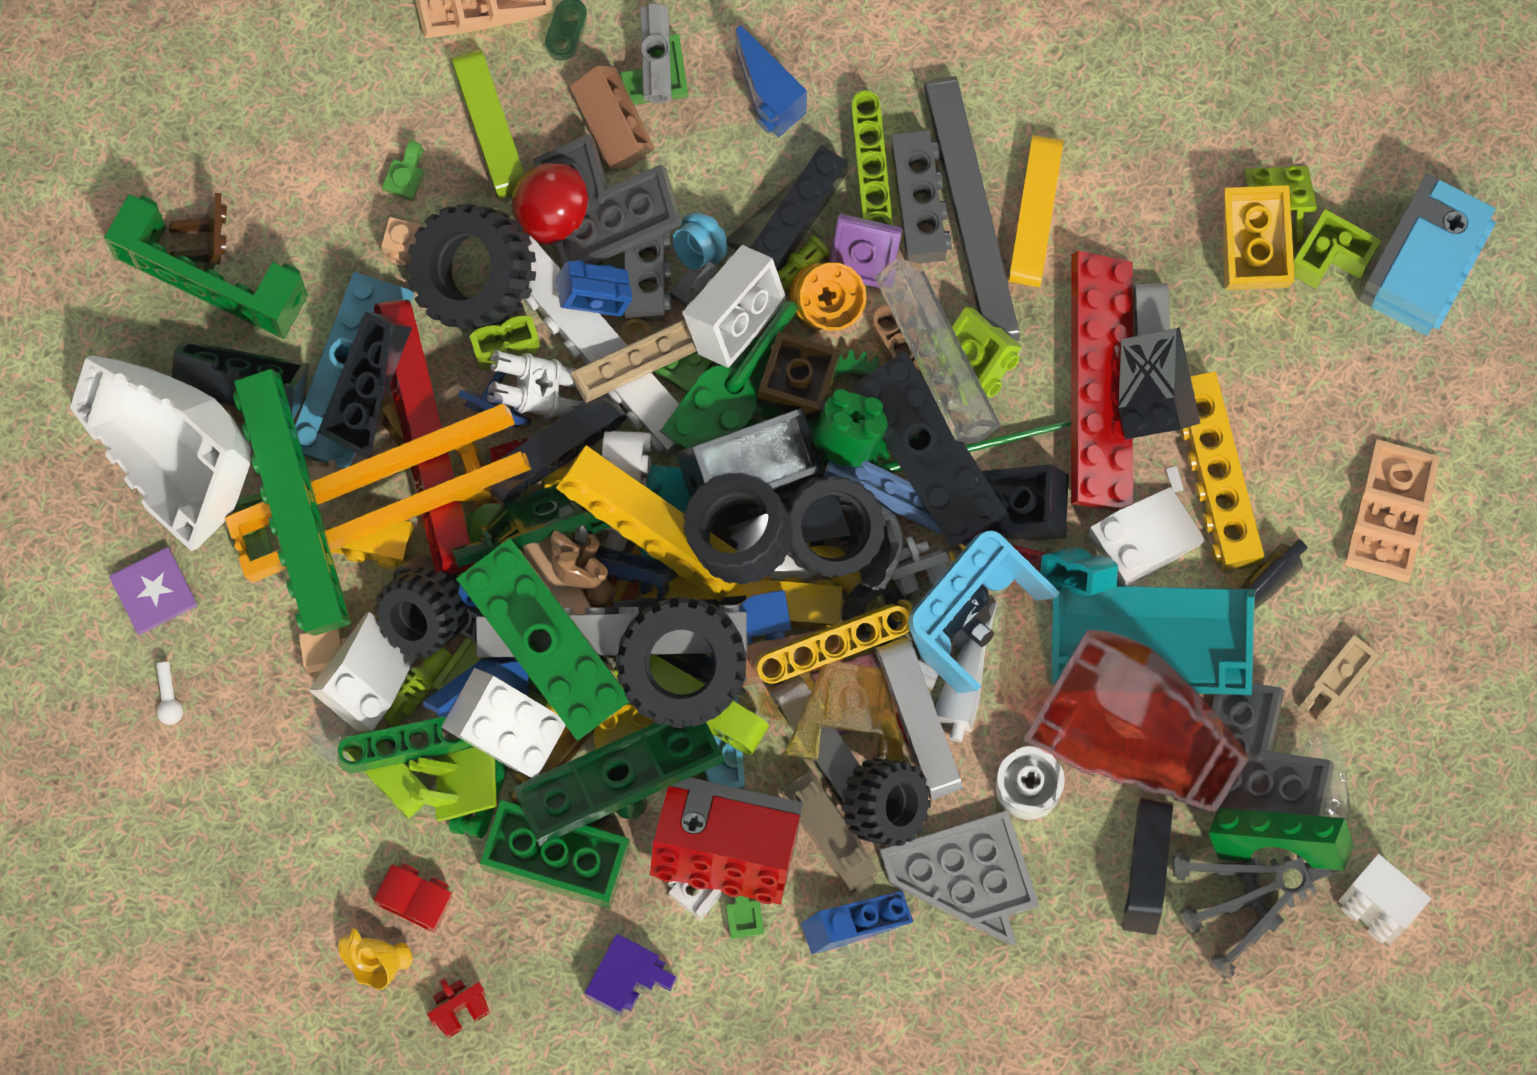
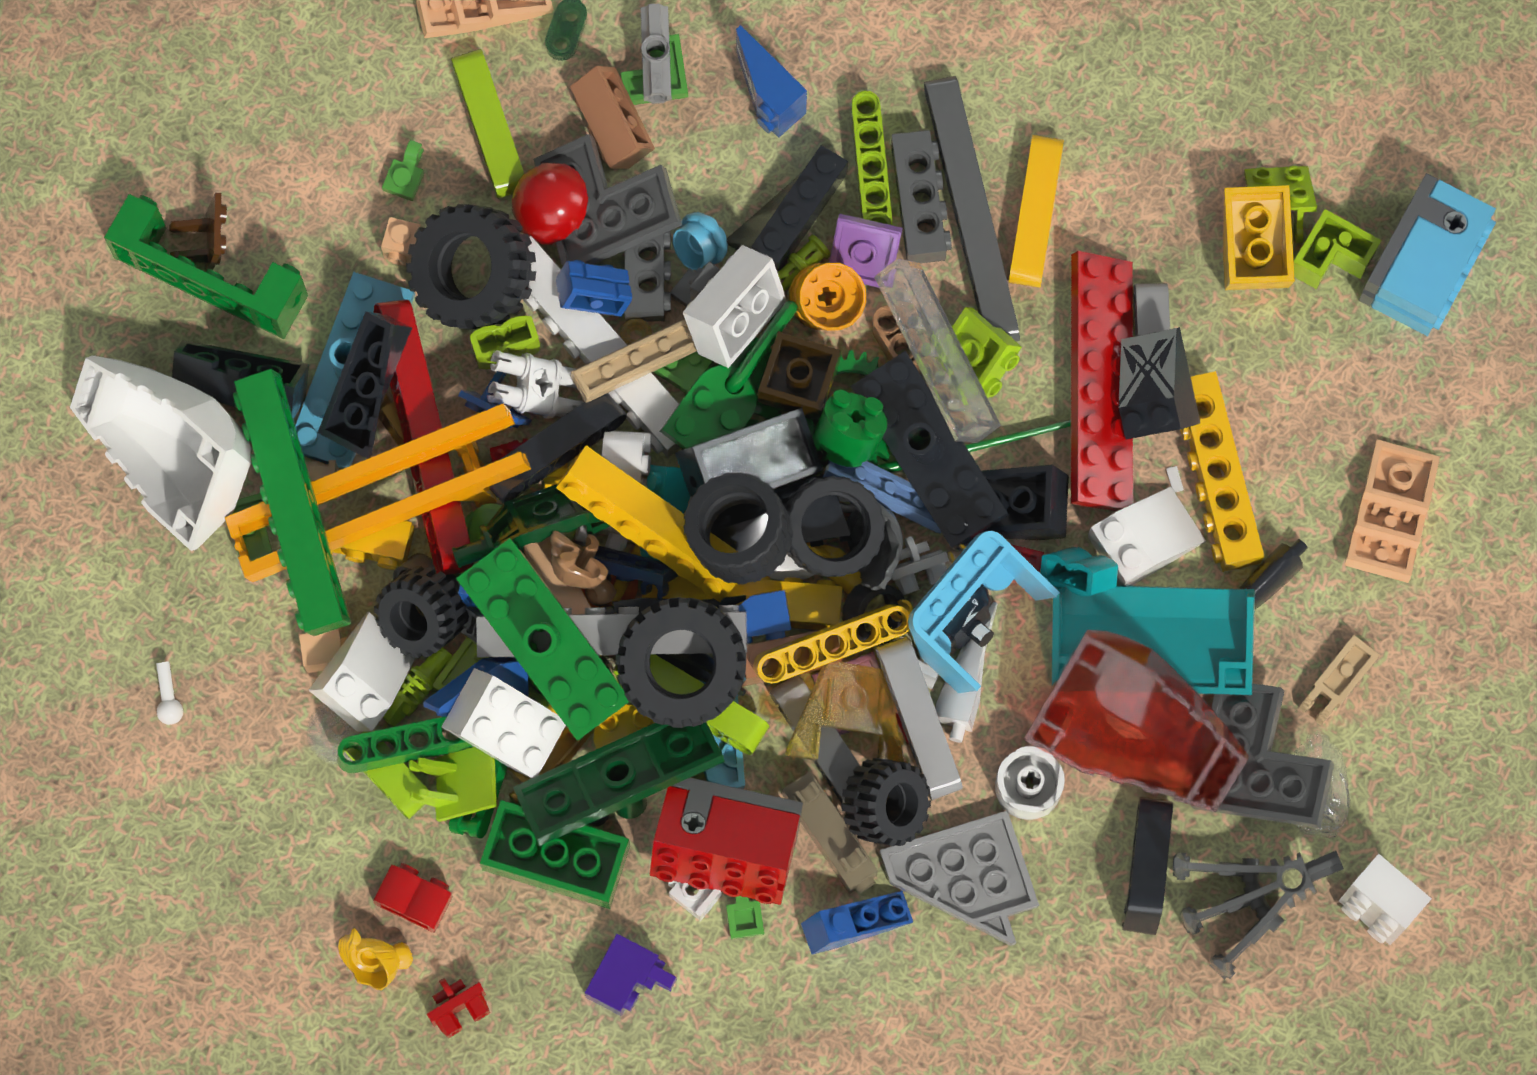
medium lavender tile [109,547,198,635] -> none
green arch [1208,808,1354,871] -> none

